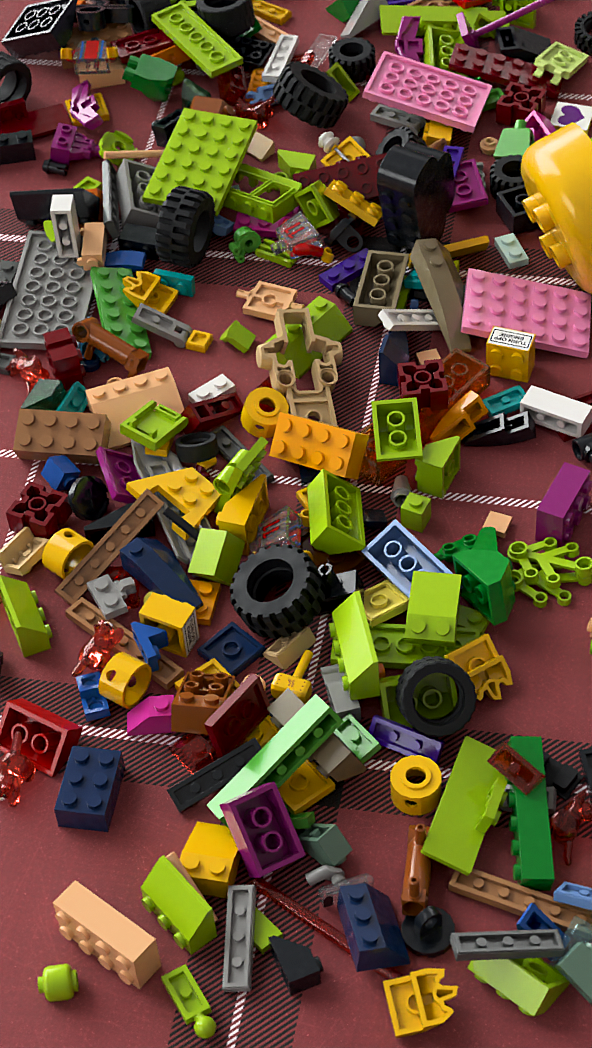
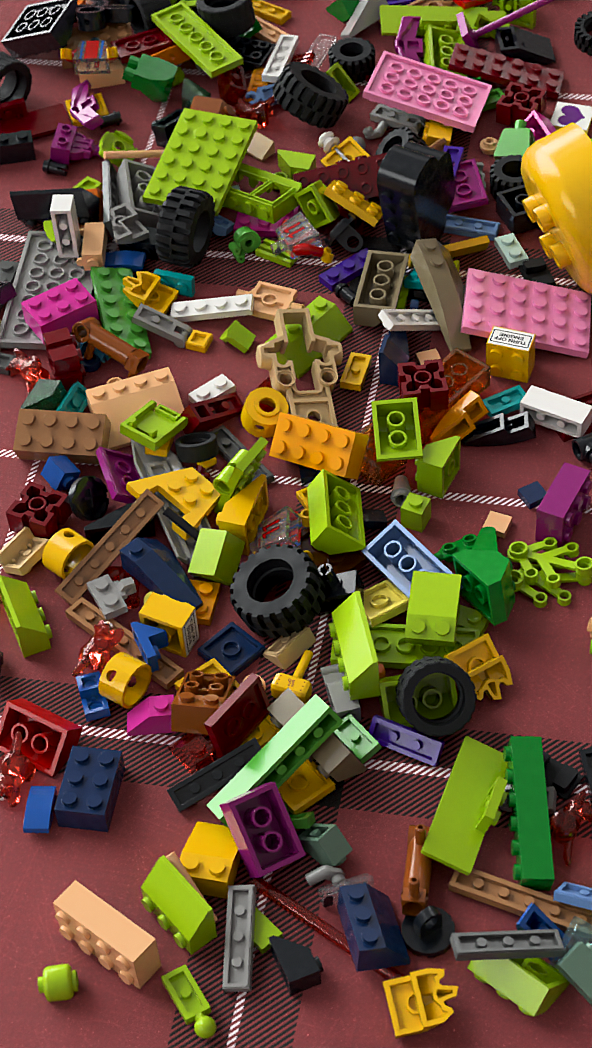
yellow piece [390,755,441,815] -> none
clear red slope [487,741,546,795] -> none
yellowish green tile [533,41,589,85] -> none
none -> dark pink brick [21,278,99,345]
none -> blue slope [23,786,57,833]
none -> black pin [100,110,122,129]
none -> light grey slope [110,202,149,244]
none -> white plate [170,294,254,322]
none -> yellow plate [340,352,372,391]
none -> light grey arm [363,121,388,140]
none -> medium blue tile [444,214,500,241]
none -> dark blue tile [517,481,547,509]
none -> black piece [518,257,557,286]

